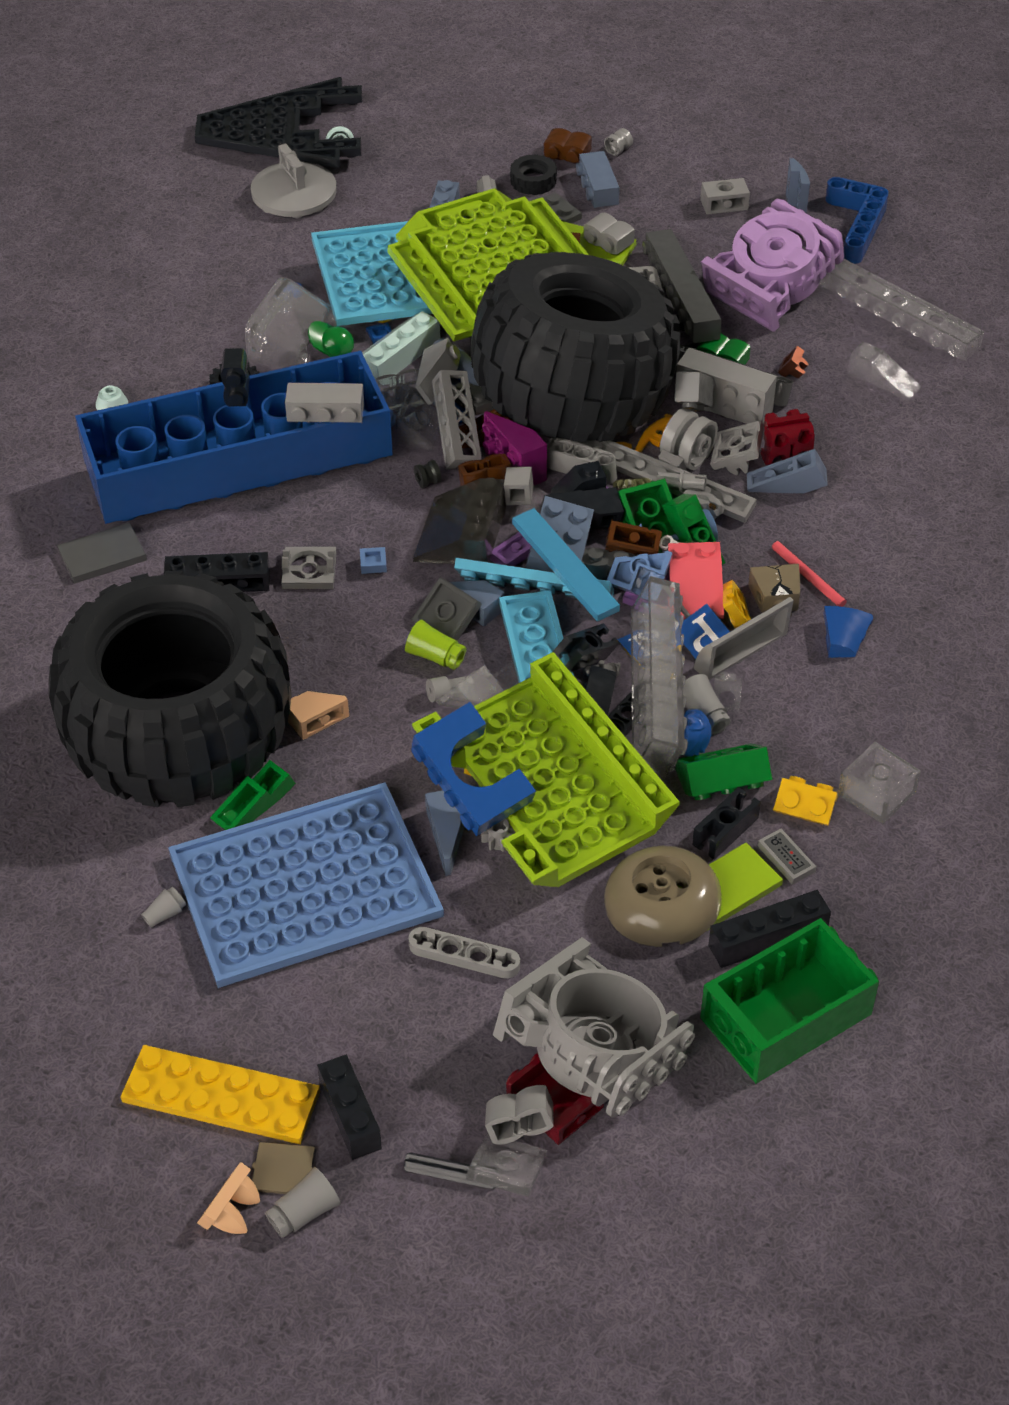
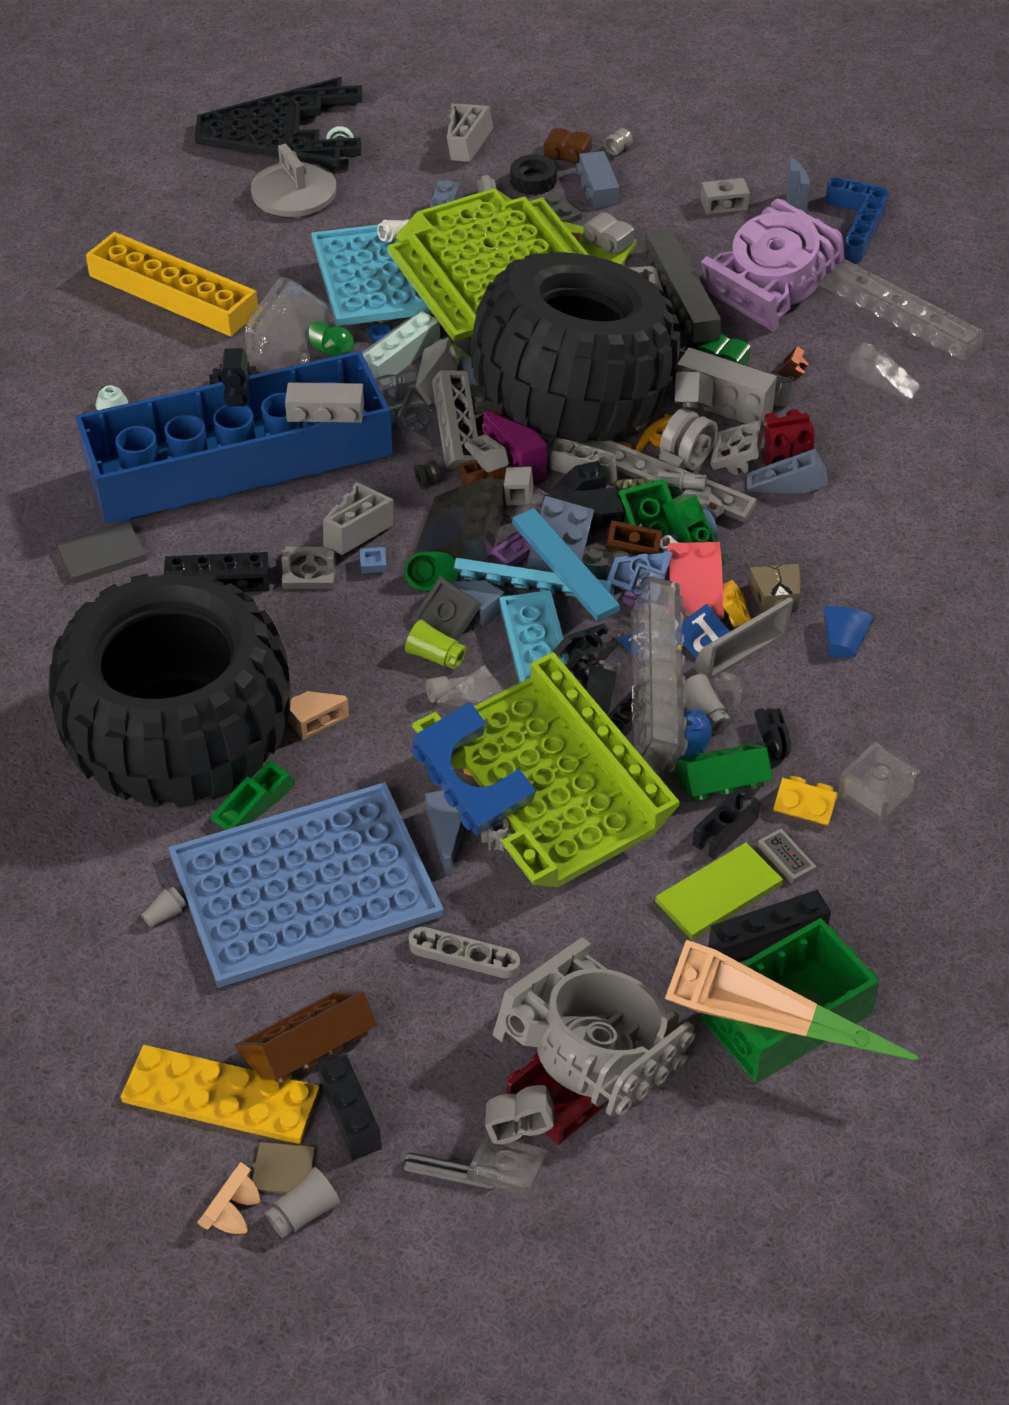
dark tan brick [604,846,722,947] -> none
coral bar [772,541,847,607] -> none
none -> yellow brick [86,232,259,337]
none -> reddish brown slope [234,991,377,1083]
none -> light grey wedge [323,482,393,555]
none -> white cone [377,220,409,242]
none -> green cap [404,552,458,591]
none -> light grey wedge [447,104,493,162]
none -> light grey slope [464,434,508,472]
none -> light nougat plate [665,940,919,1061]
none -> black arm [754,708,791,759]

